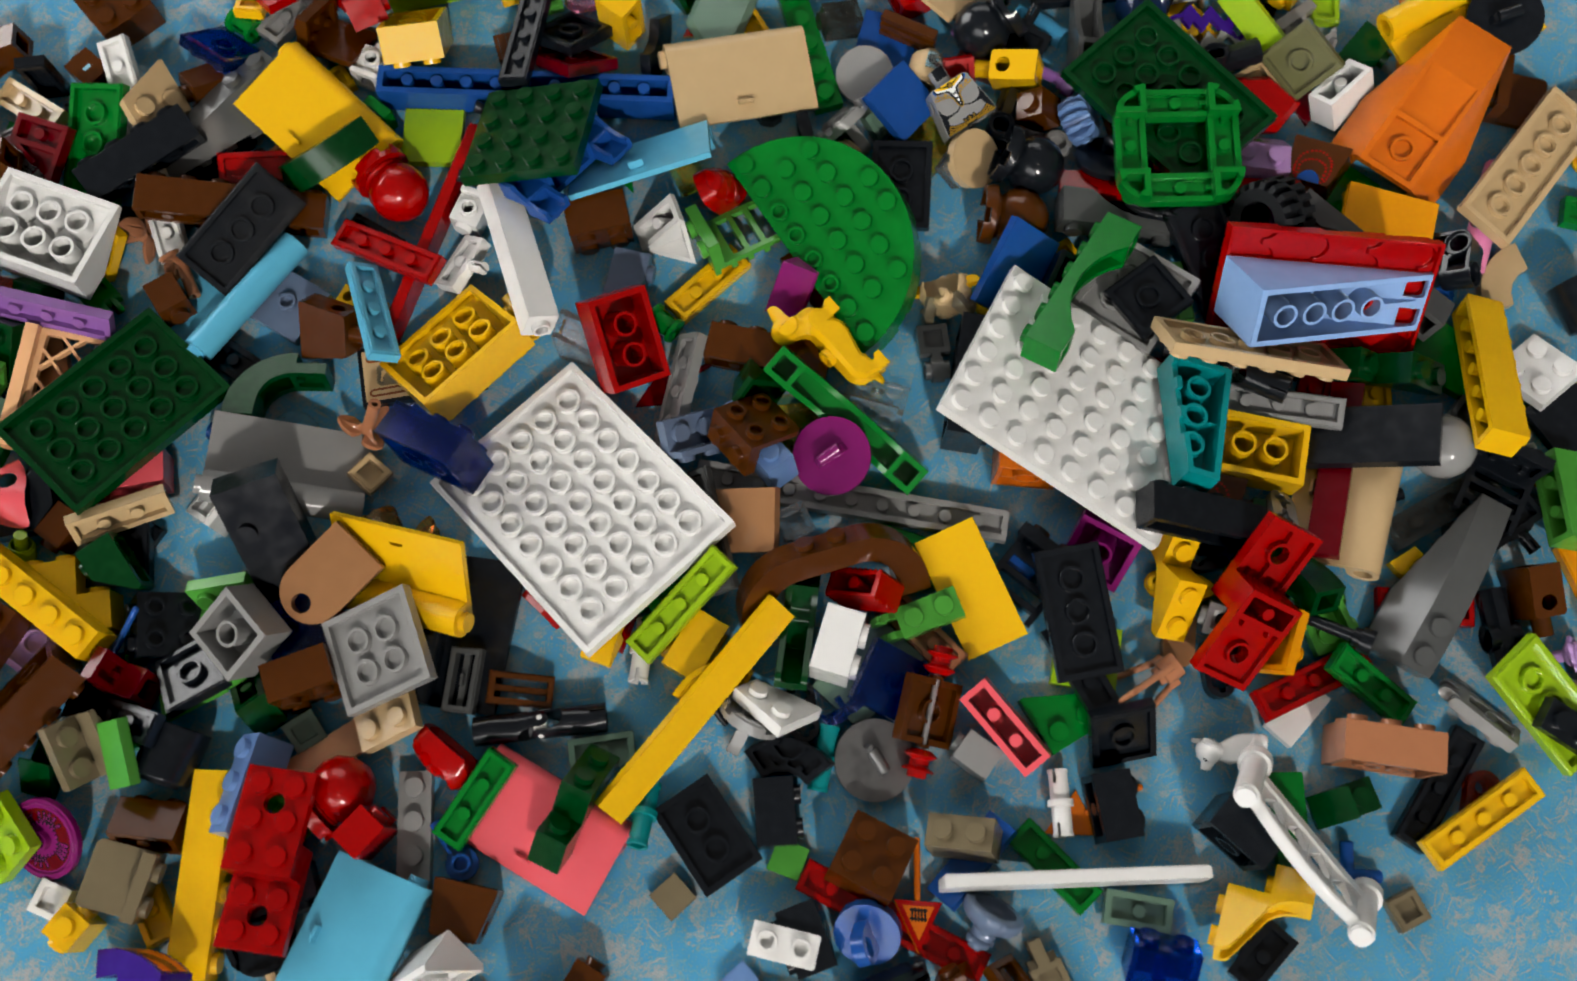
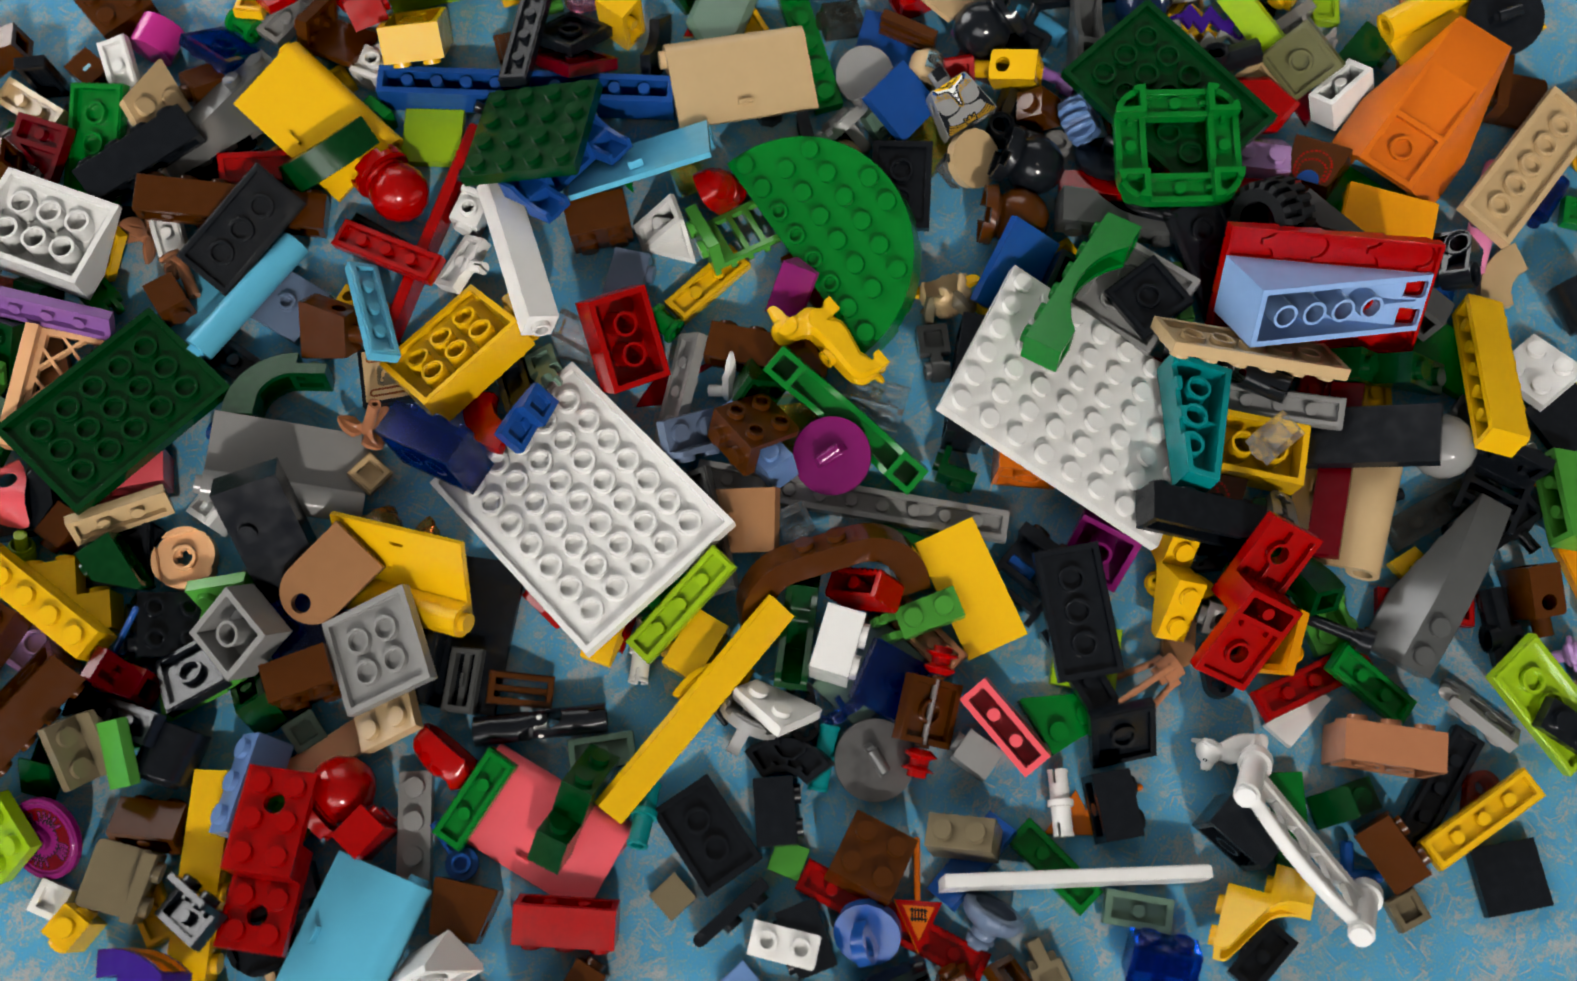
none -> dark pink piece [130,11,186,67]
none -> light nougat plate [150,526,219,591]
none -> black bracket [154,872,228,952]
none -> red tile [463,392,506,455]
none -> blue slope [494,382,559,454]
none -> black tile [496,358,532,414]
none -> red brick [511,893,621,955]
none -> sand green plate [524,343,563,391]
none -> black hinge [693,877,770,947]
none -> white bar [708,351,736,402]
none -> dark green bracket [932,445,978,494]
none -> clear brick [1245,410,1305,466]
none -> reddish brown brick [1353,810,1433,895]
none -> black tile [1466,837,1554,918]
none -> clear blue cylinder [1527,175,1570,229]

